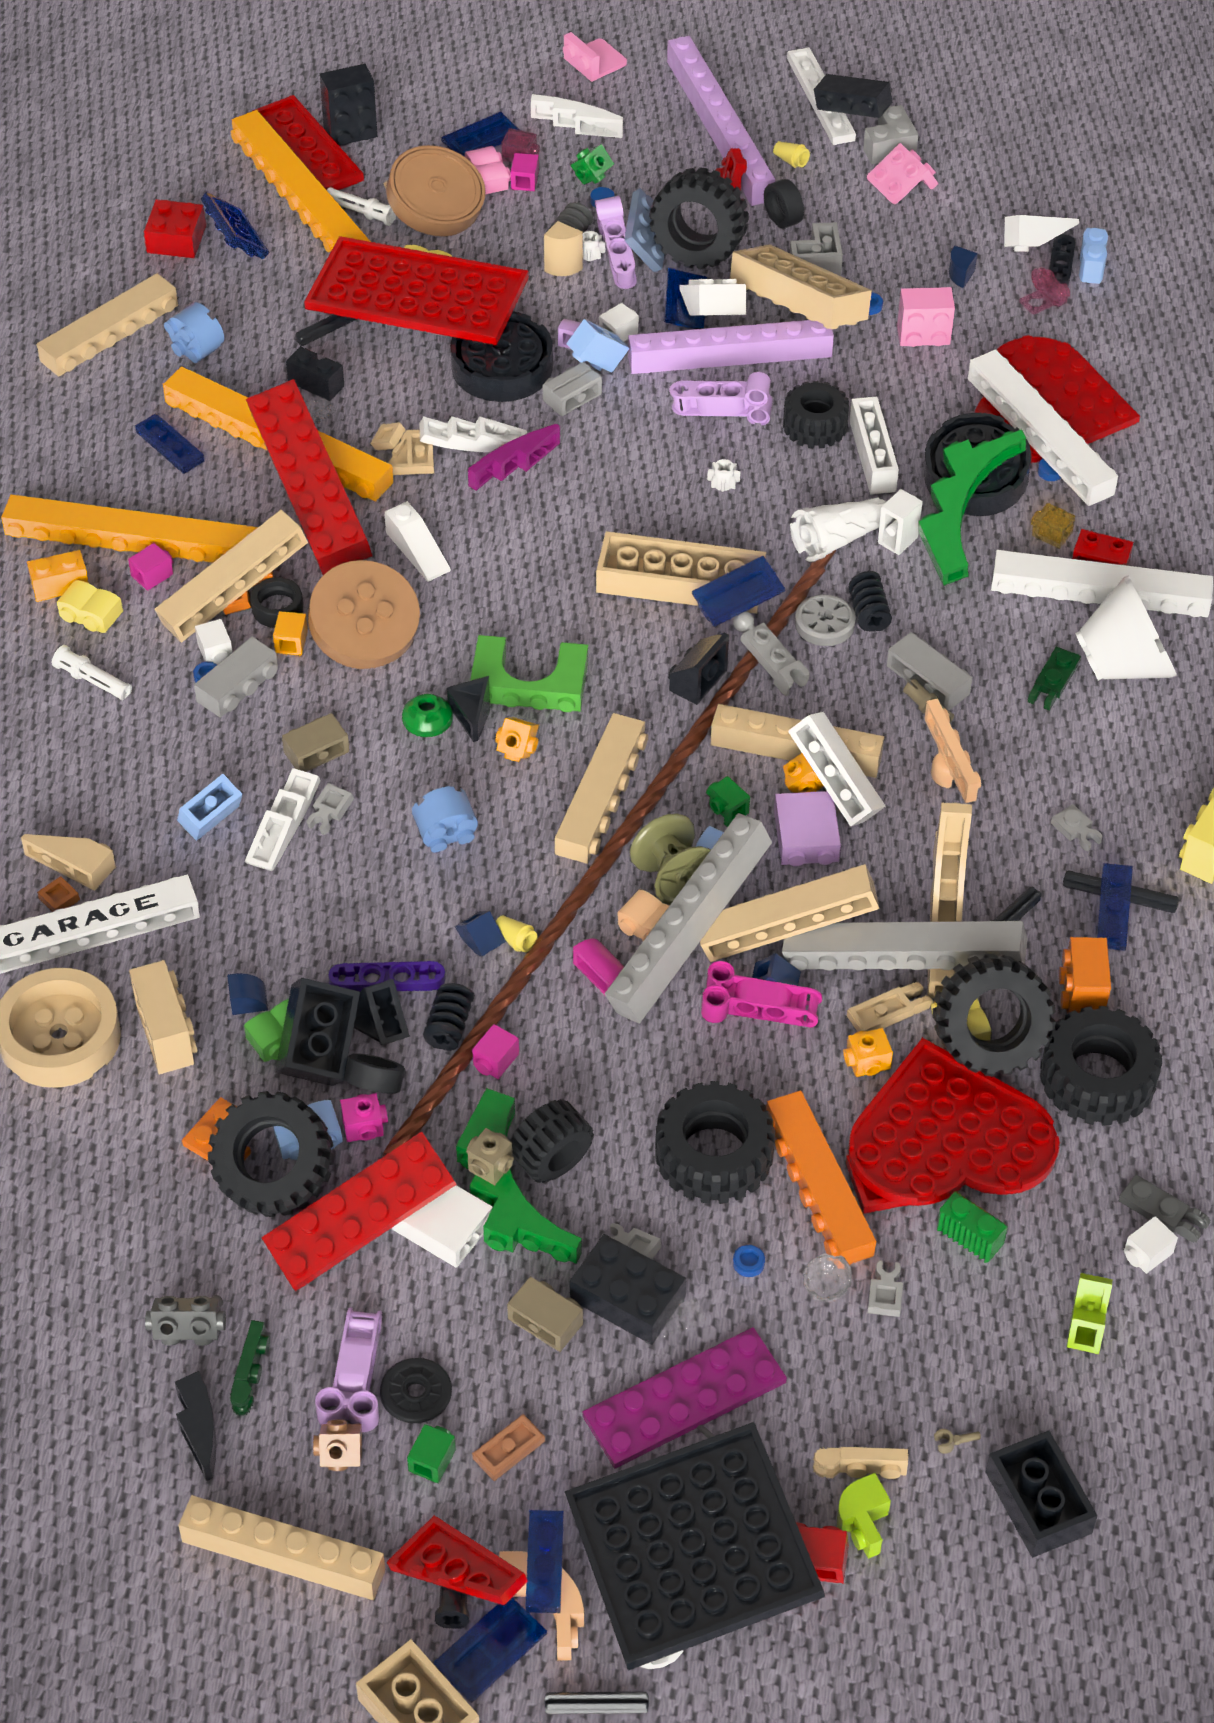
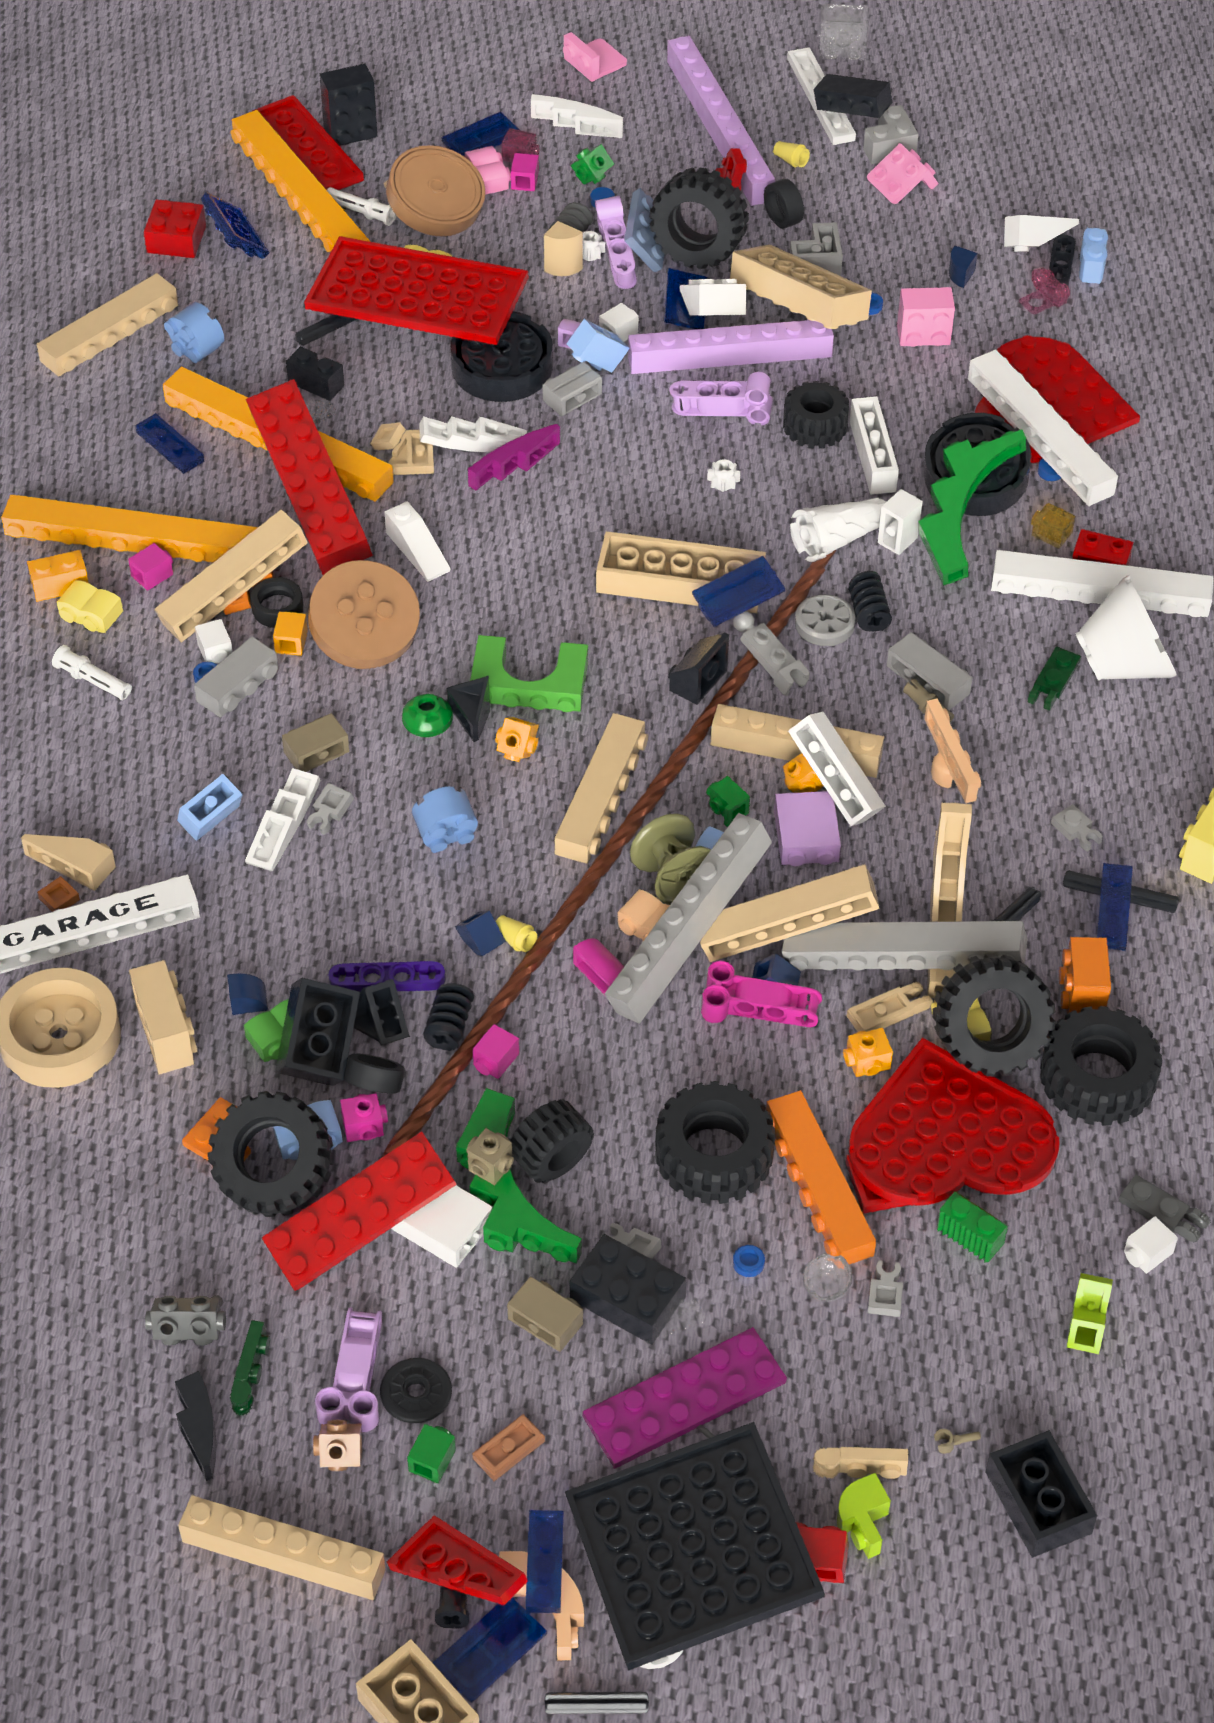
none -> clear brick [819,4,868,60]

